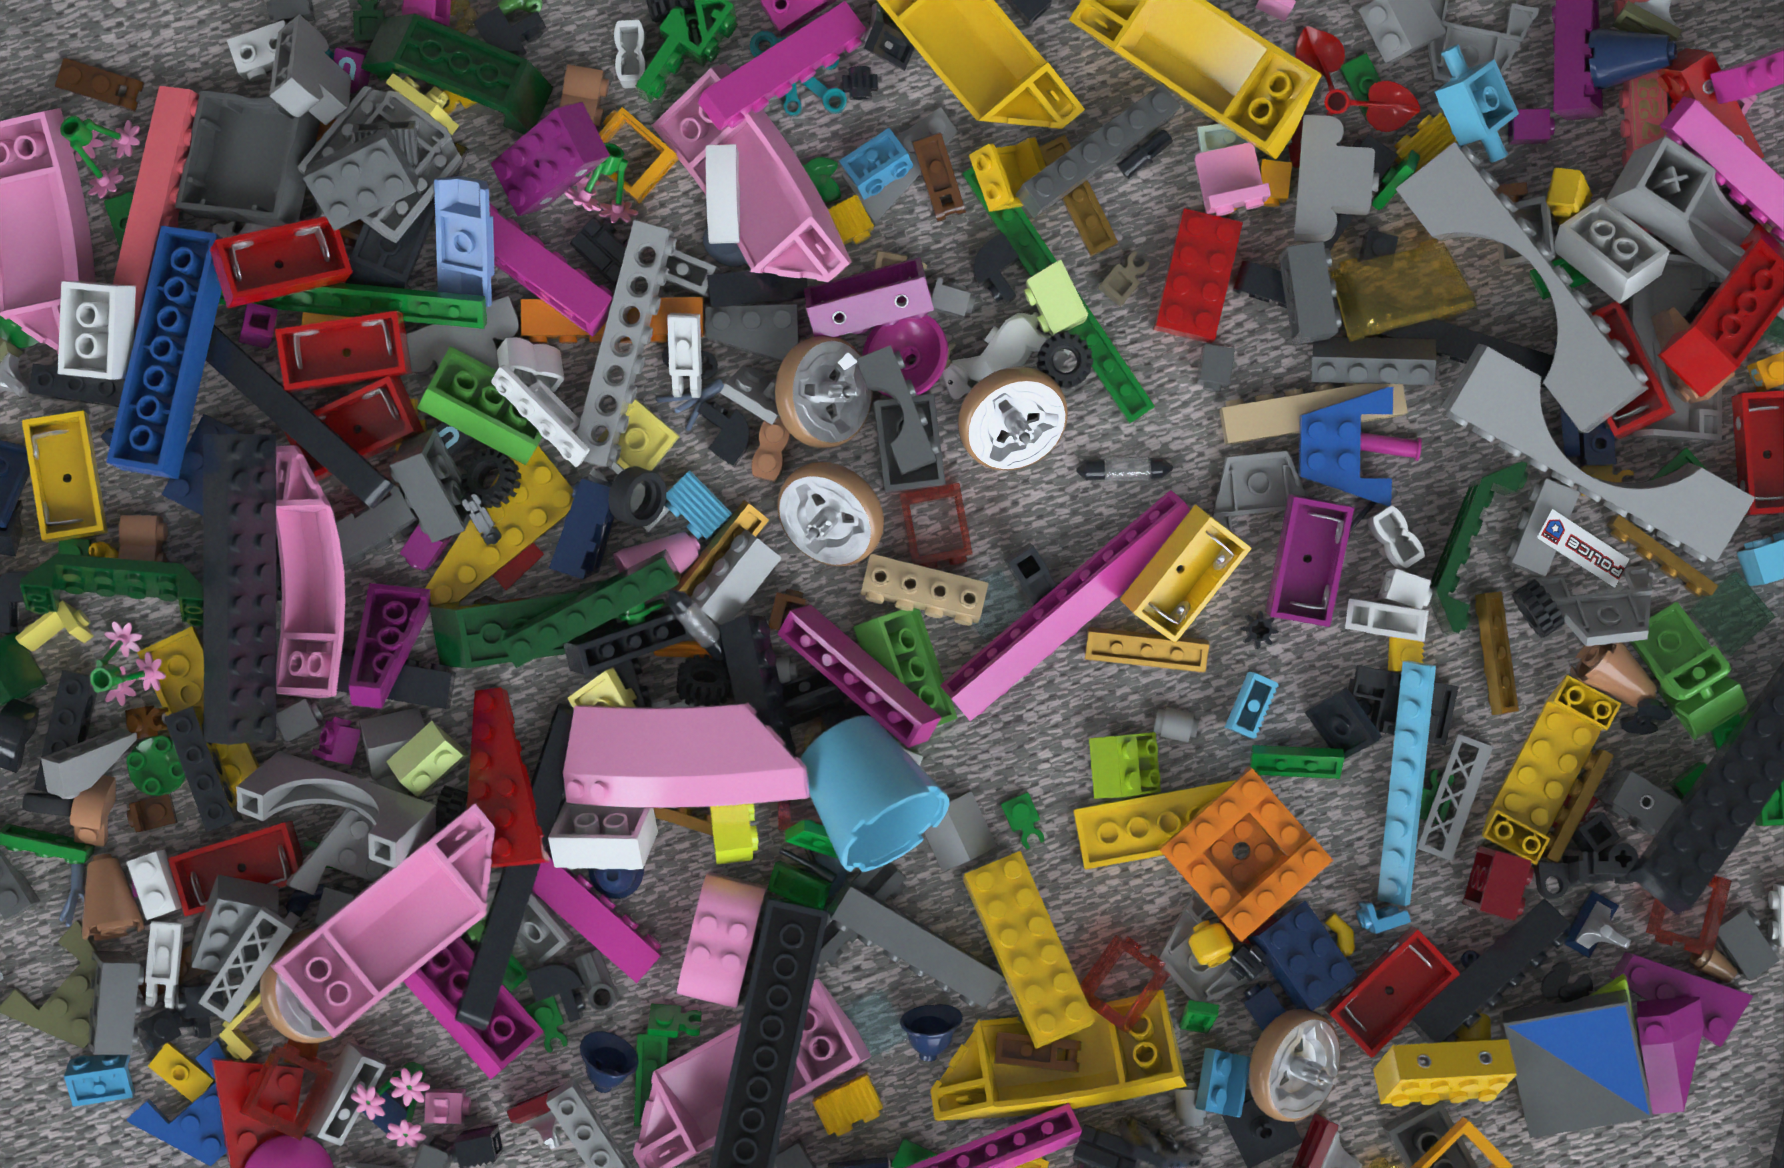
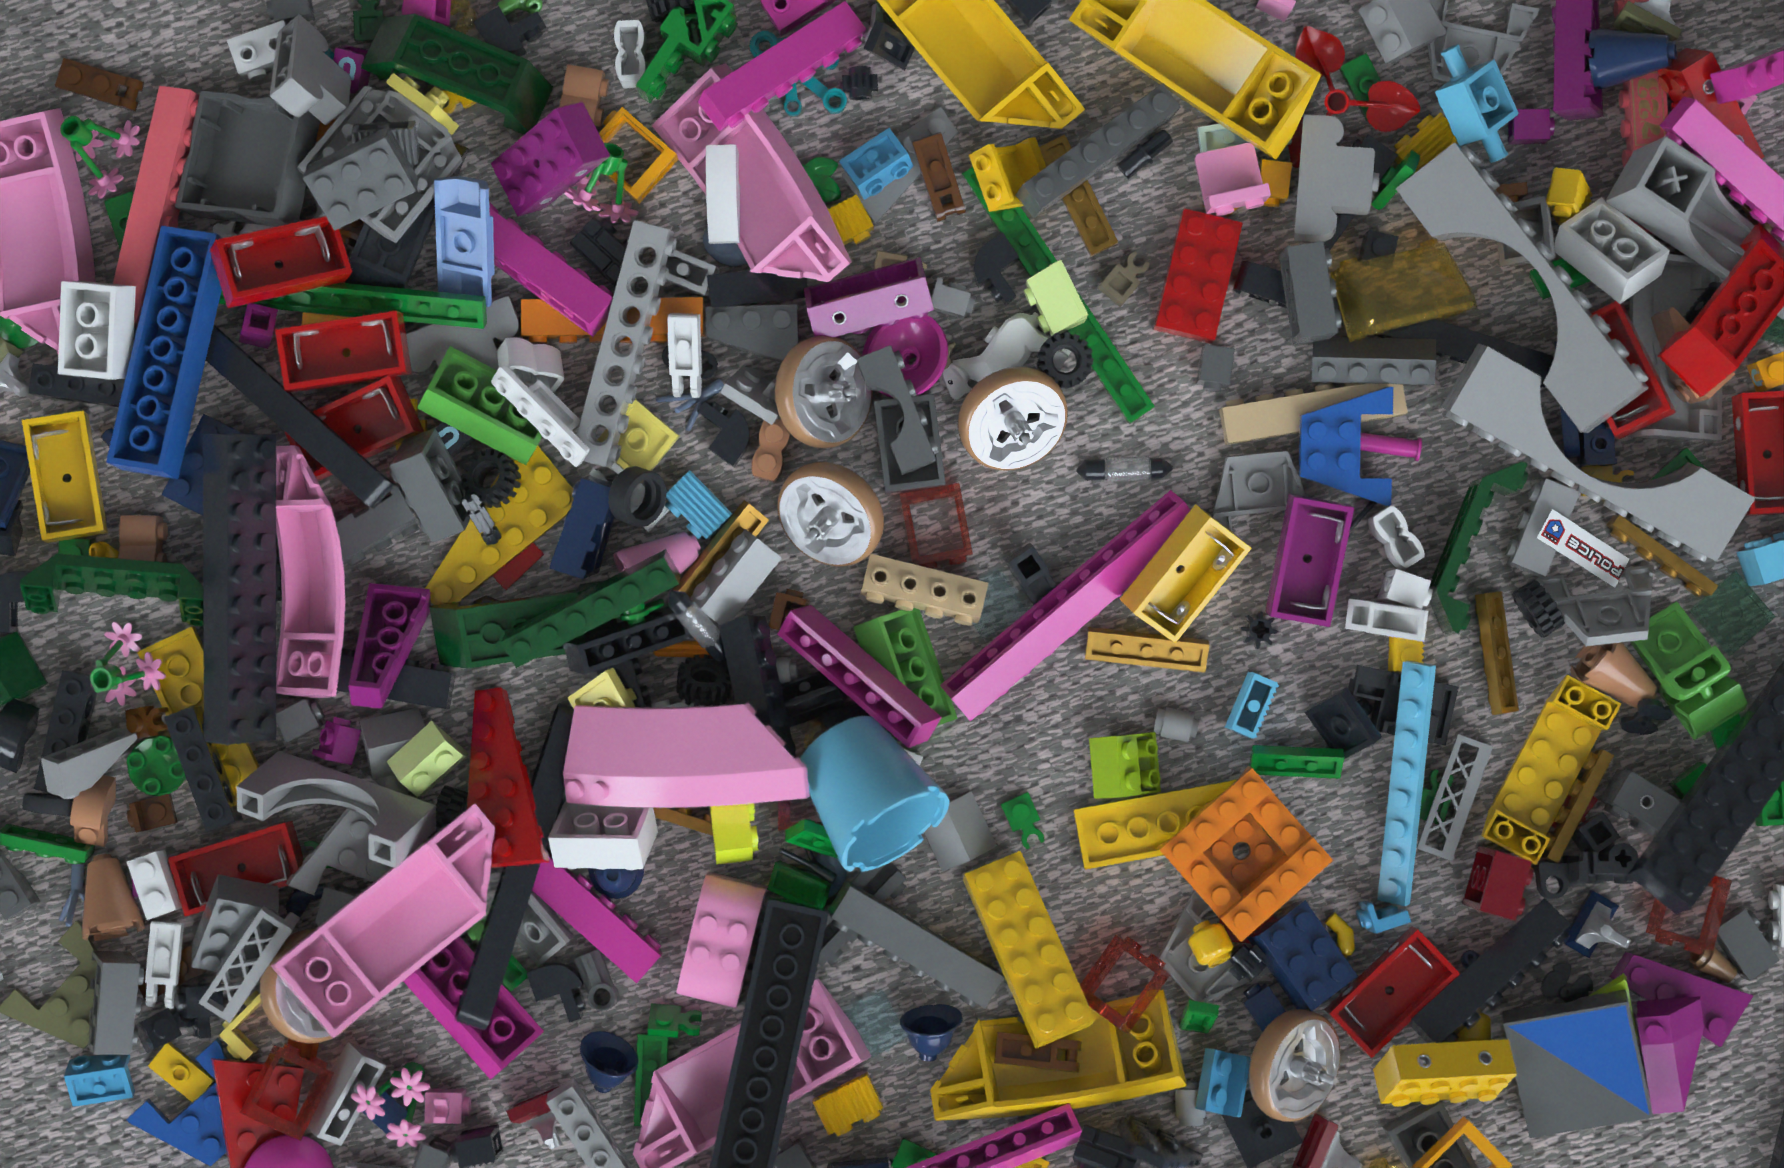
light yellow bracket [16,600,94,651] -> none
magenta brick [400,524,452,571] -> none
green plate [525,996,568,1053] -> none

